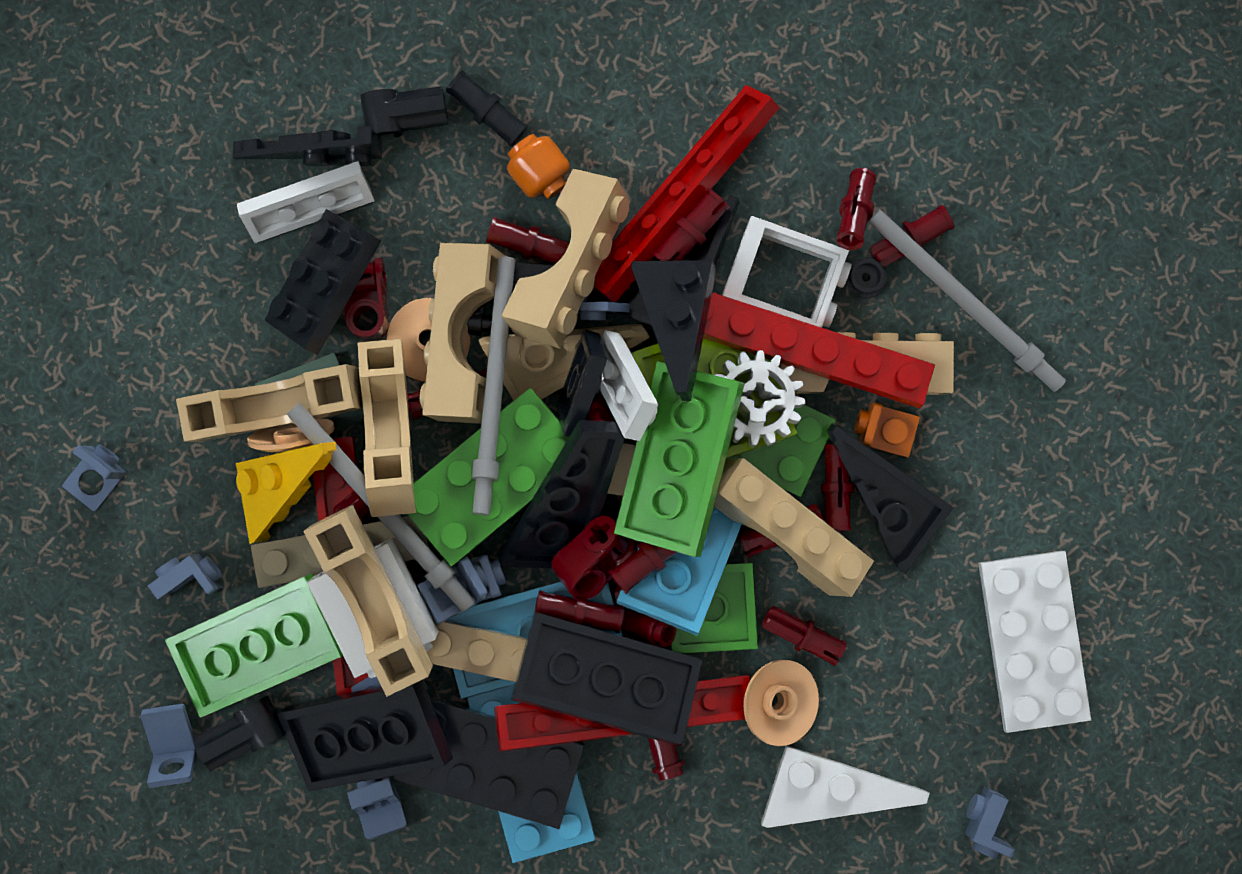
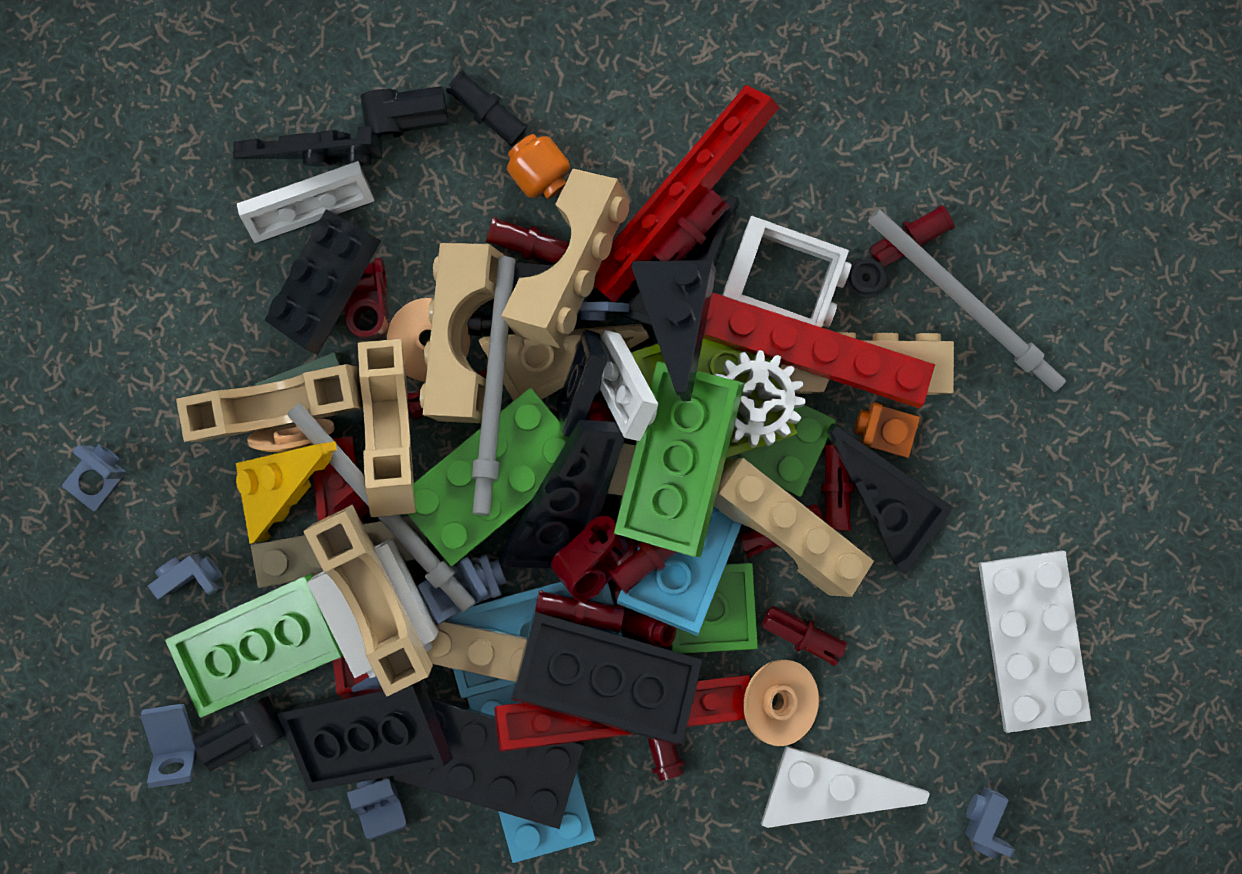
dark red pin [836,168,877,250] -> none

